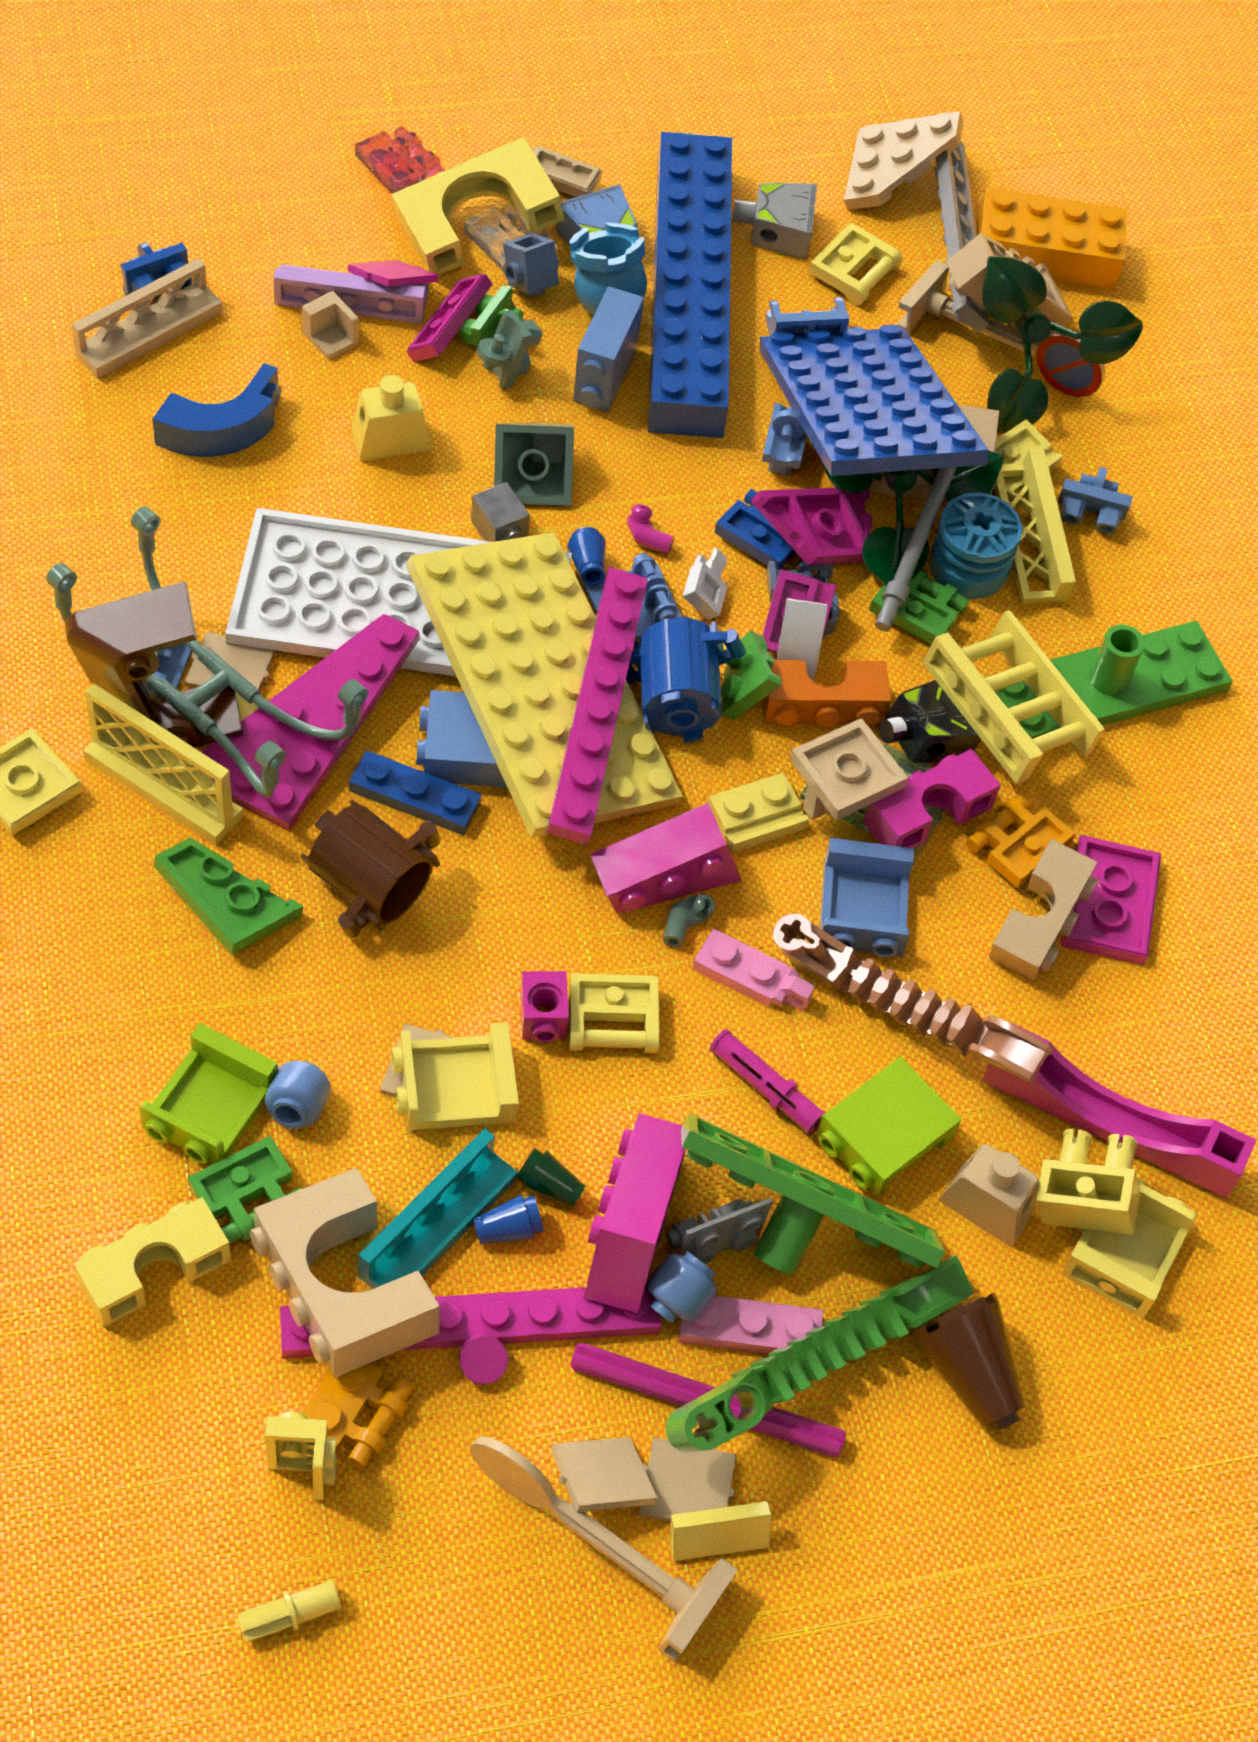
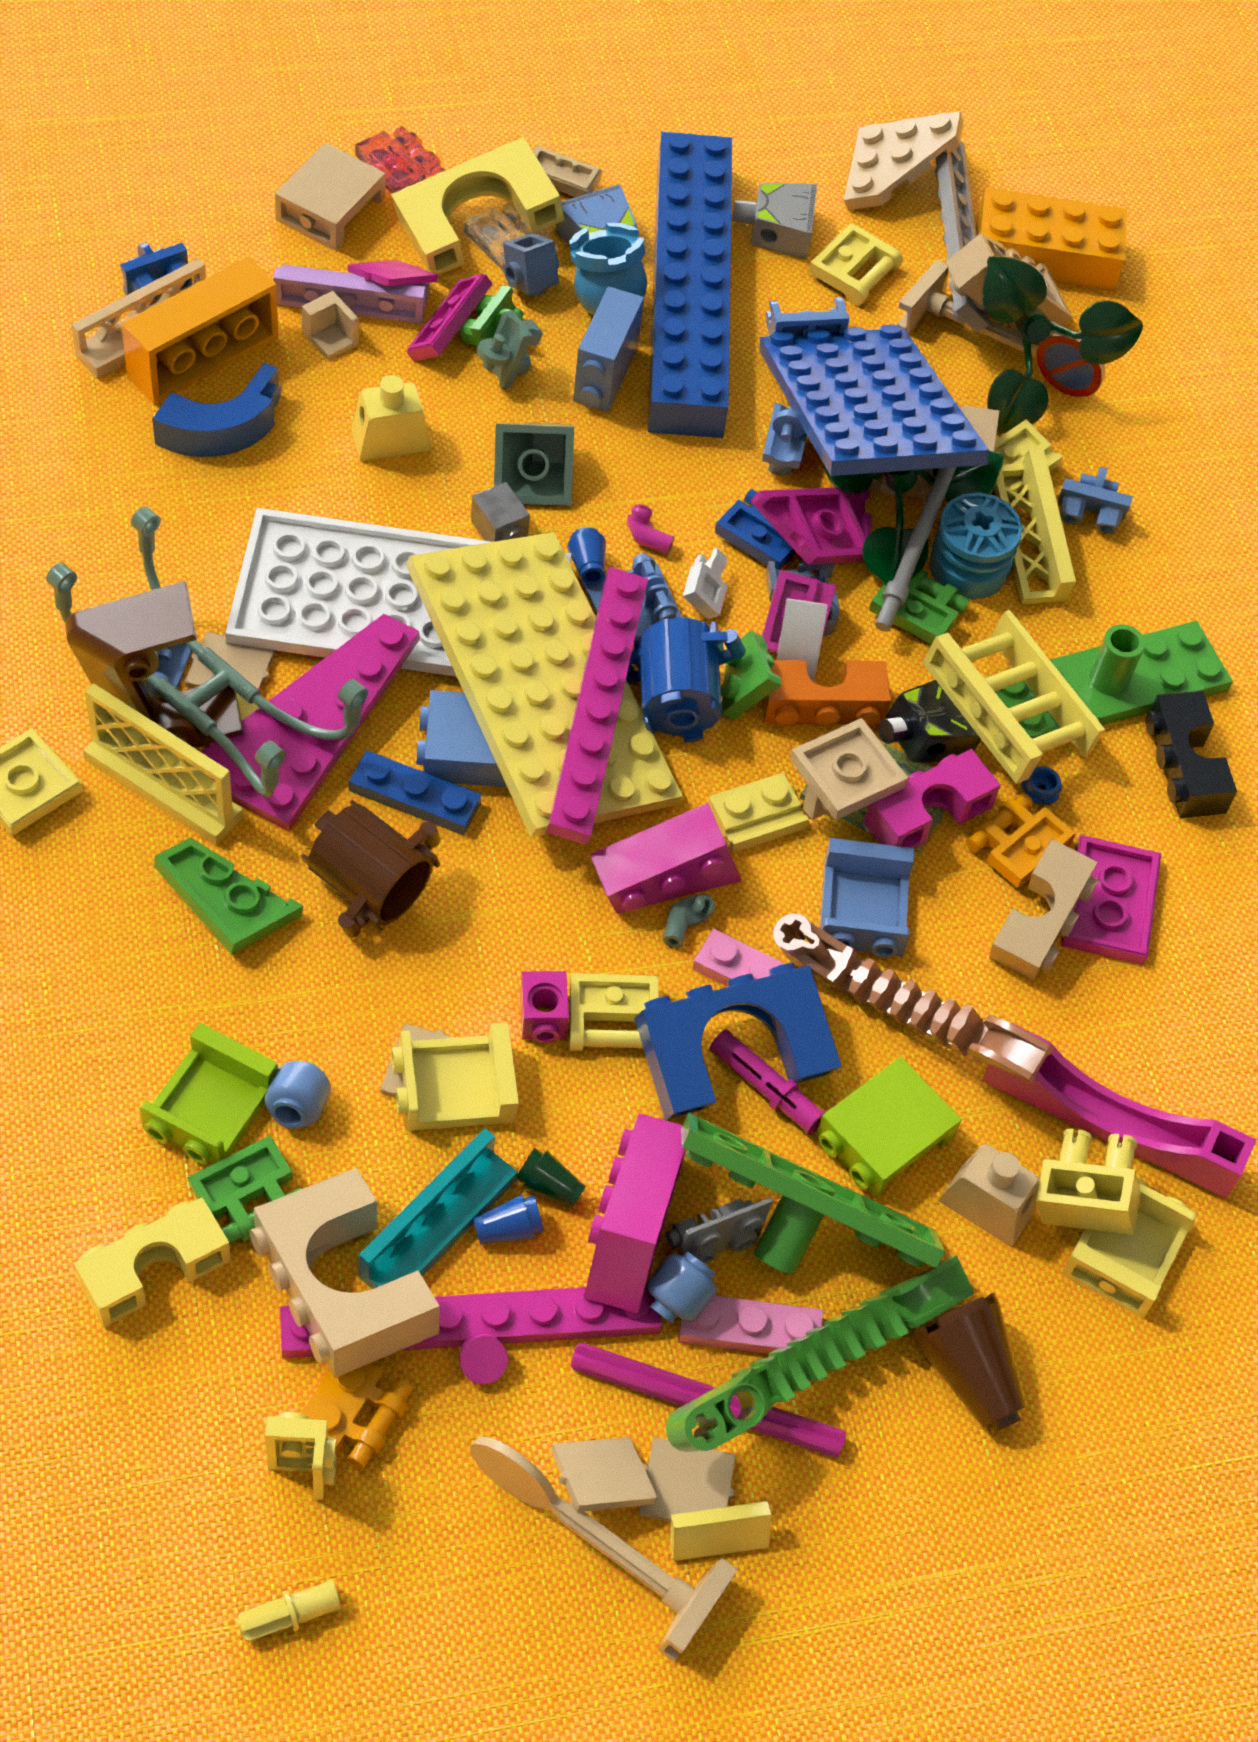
none -> light orange brick [121,257,279,405]
none -> tan panel [274,143,385,251]
none -> blue arch [635,963,842,1120]
none -> blue plate [1021,766,1062,805]
none -> black arch [1145,691,1237,818]

